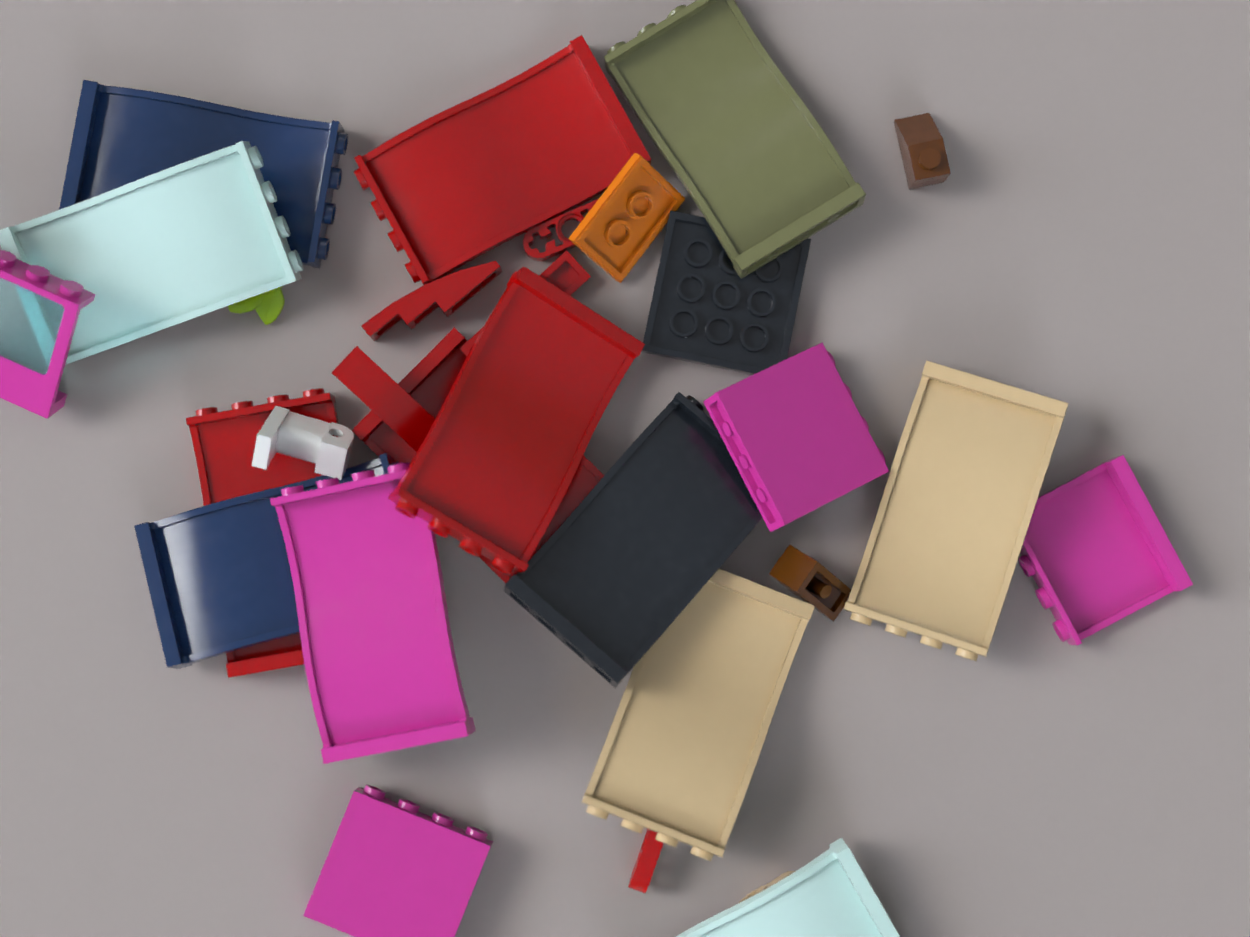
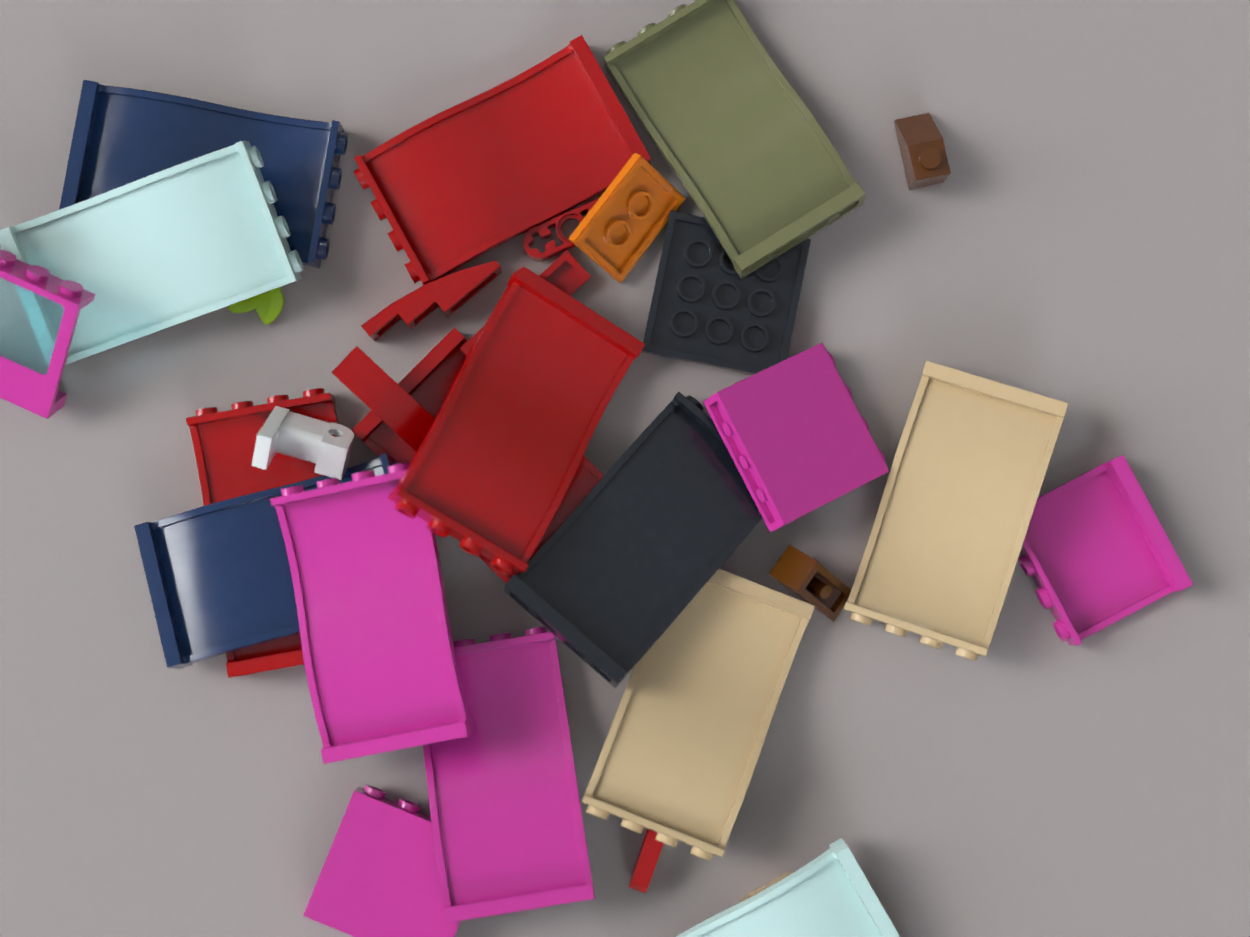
none -> dark pink panel [423,627,596,923]

